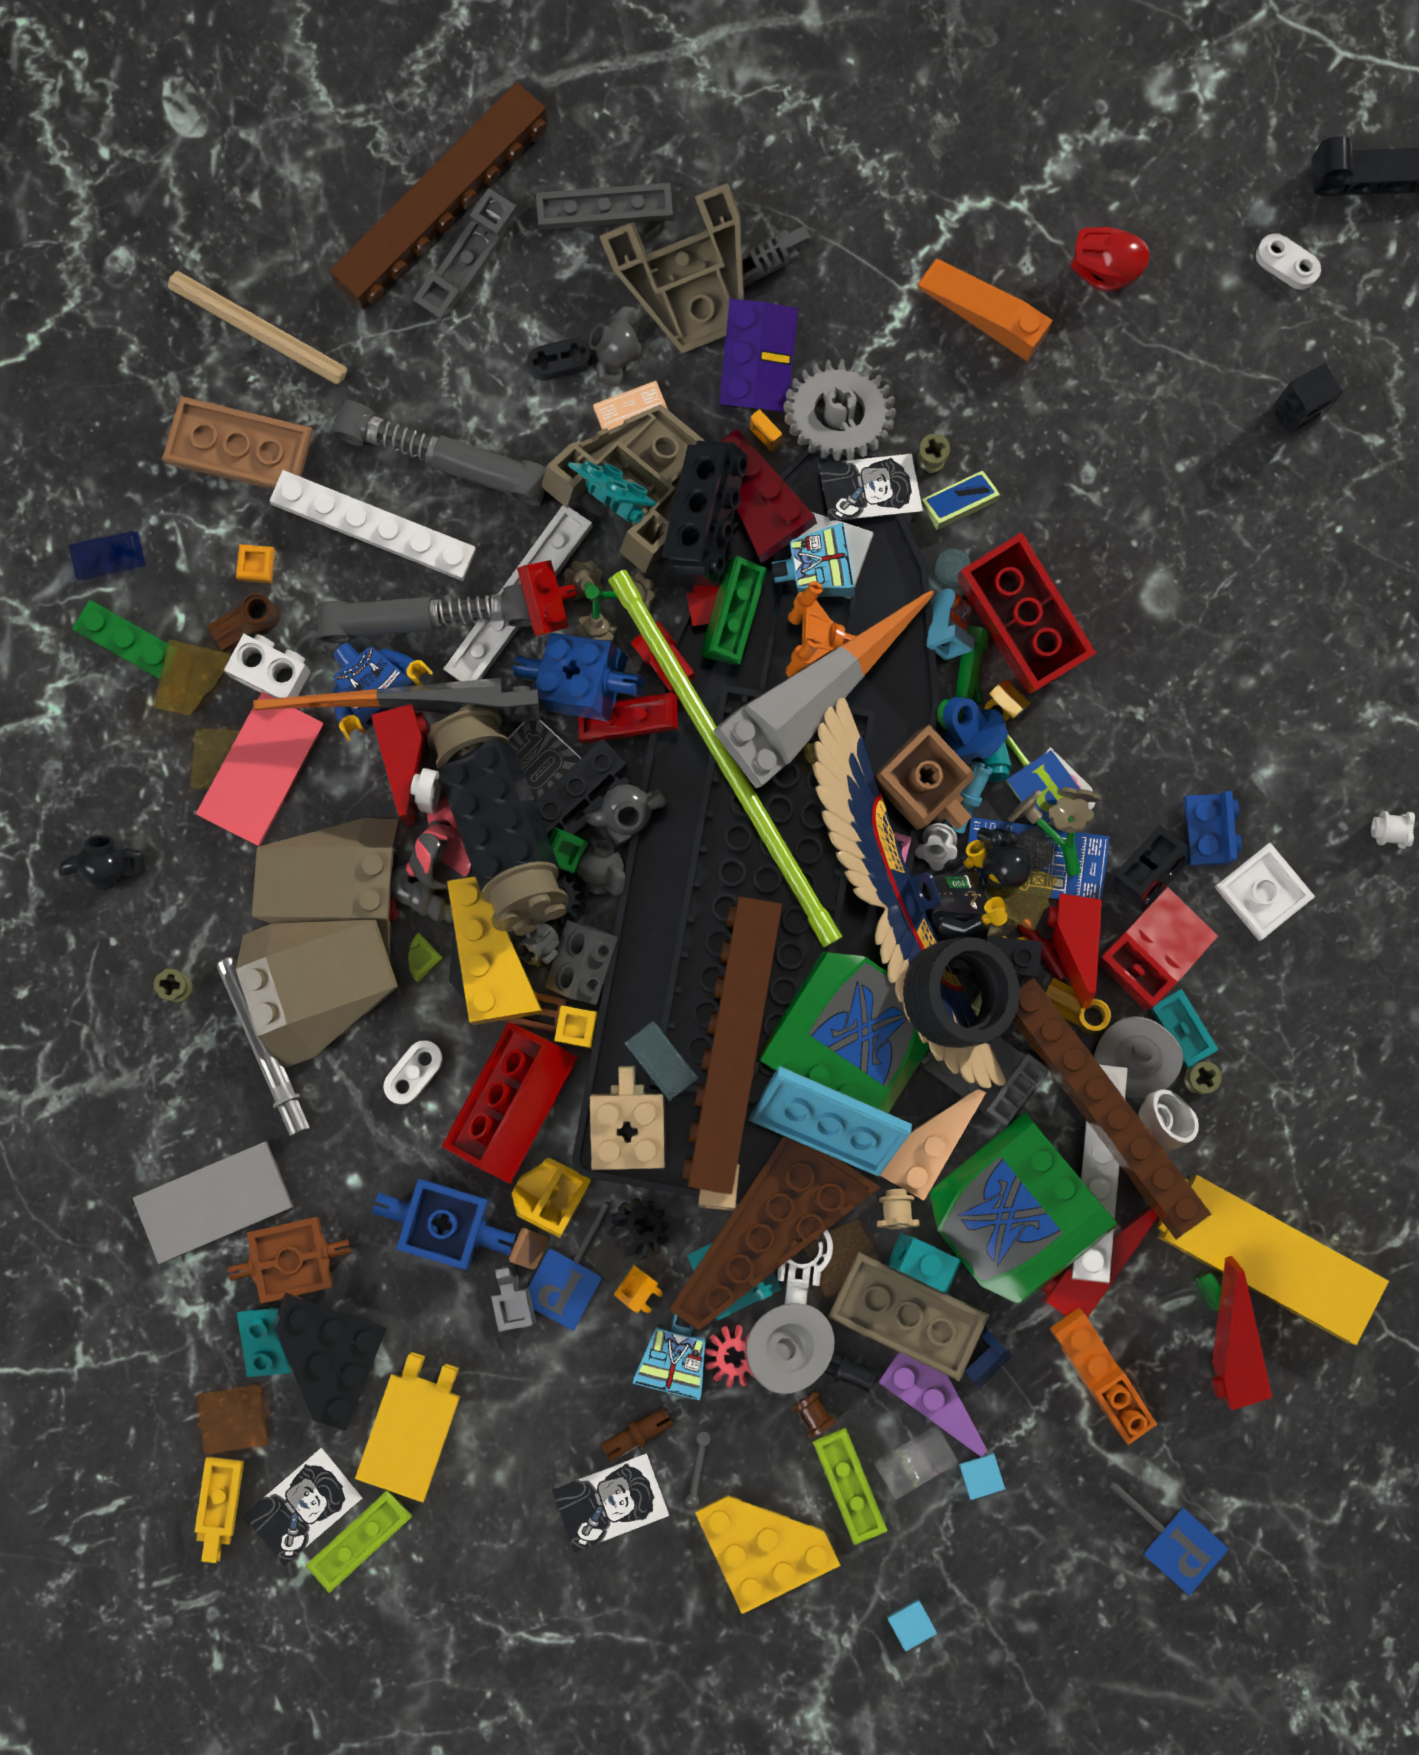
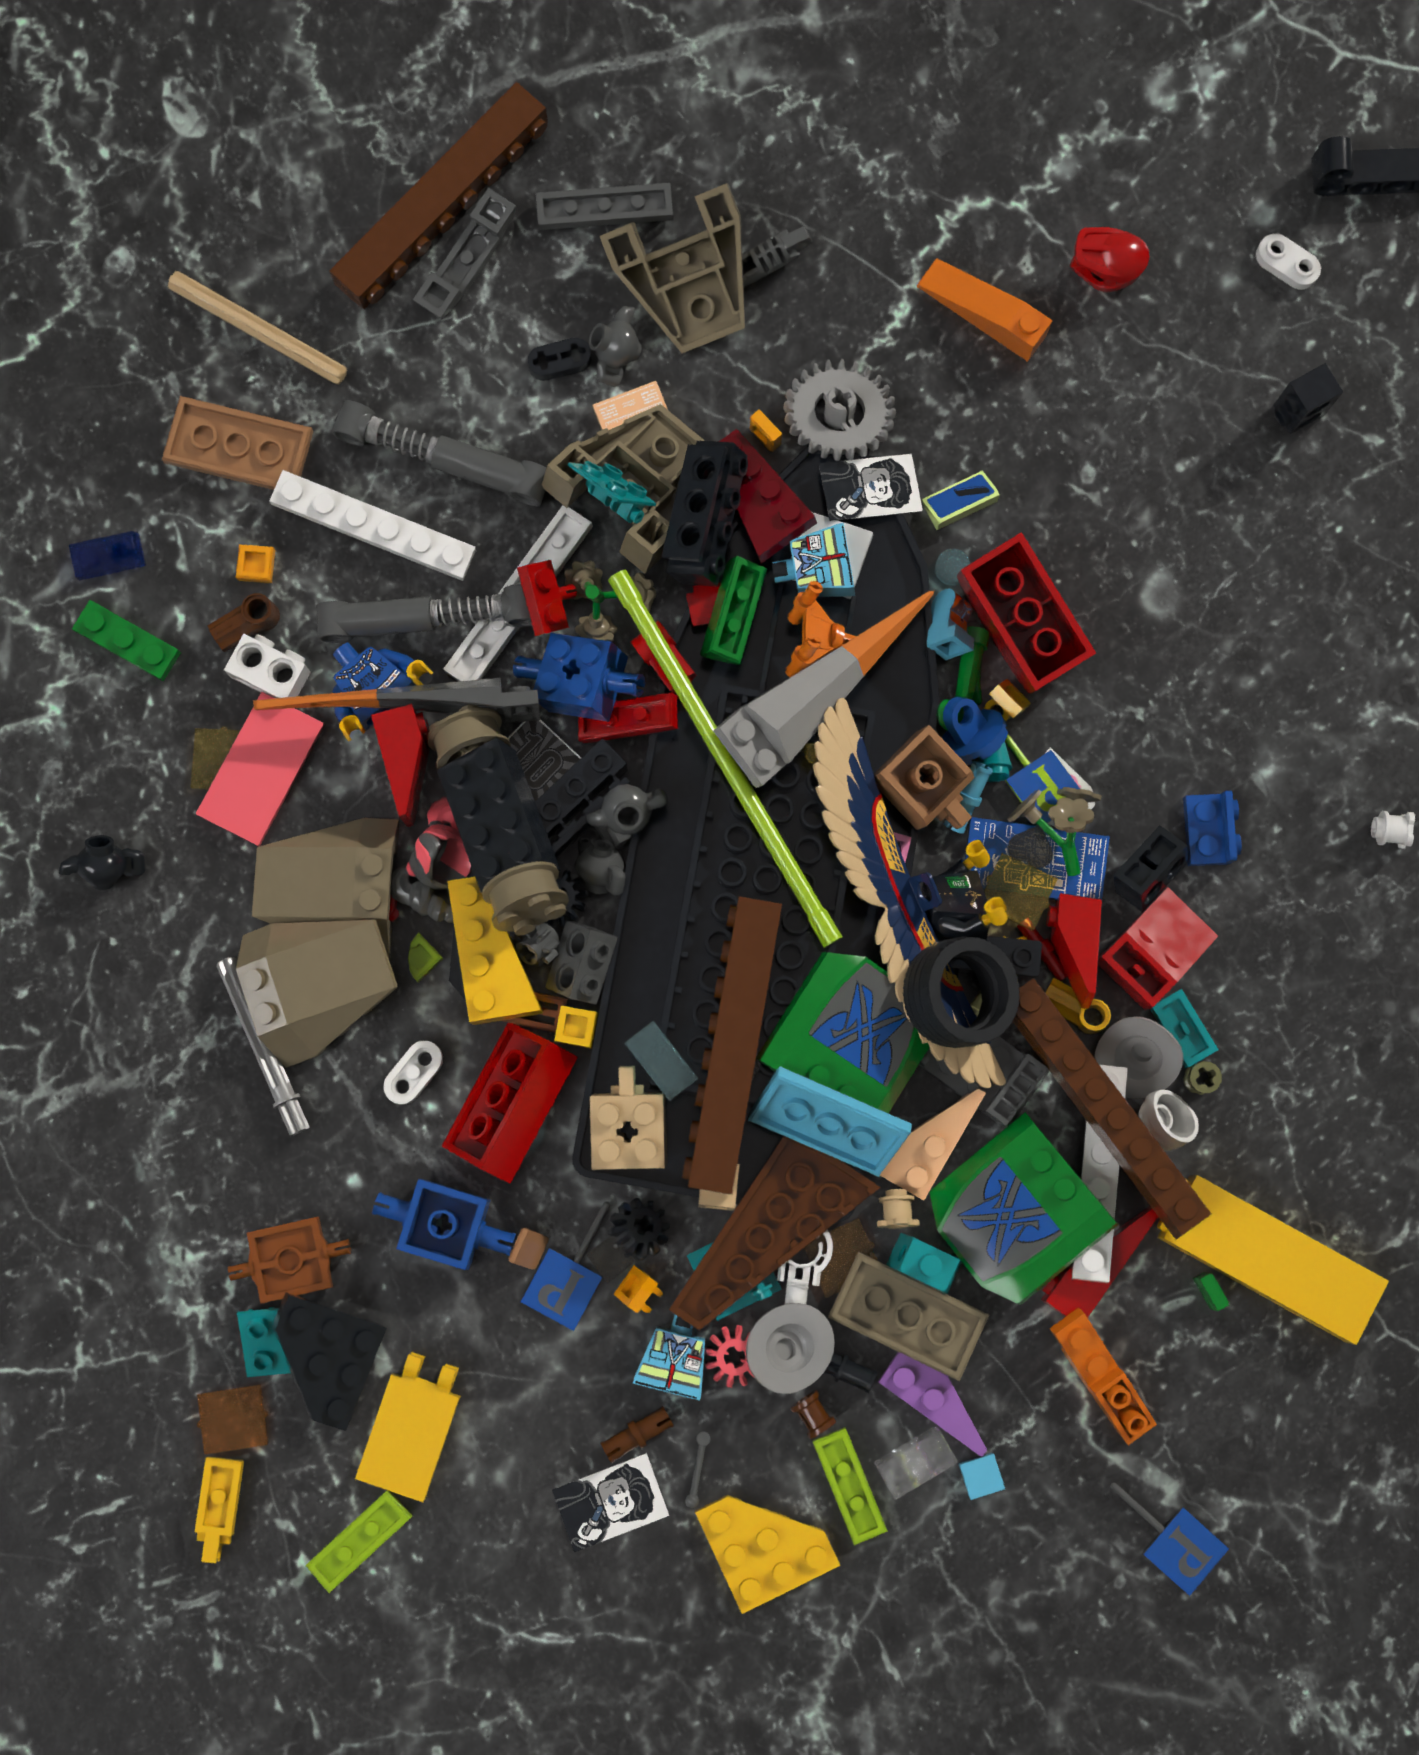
light grey tile [133,1141,294,1264] -> none
clear yellow wing [153,639,232,715] -> none
olive bush [154,969,193,1003] -> none
sticker [243,1448,362,1566] -> none
white plate [411,768,442,814] -> none
plate [491,1264,536,1332] -> none
yellow slope [511,1157,592,1238] -> none
green tile [549,827,588,874] -> none
dark purple slope [719,299,798,412] -> none
medium azure tile [887,1599,937,1652] -> none
white brick [915,823,958,871] -> none
olive bush [916,433,950,474] -> none
dark blue tile [965,1326,1012,1388] -> none
black piece [977,827,1031,889] -> none
red slope [1211,1256,1272,1411] -> none
white tile [1215,843,1315,941] -> none

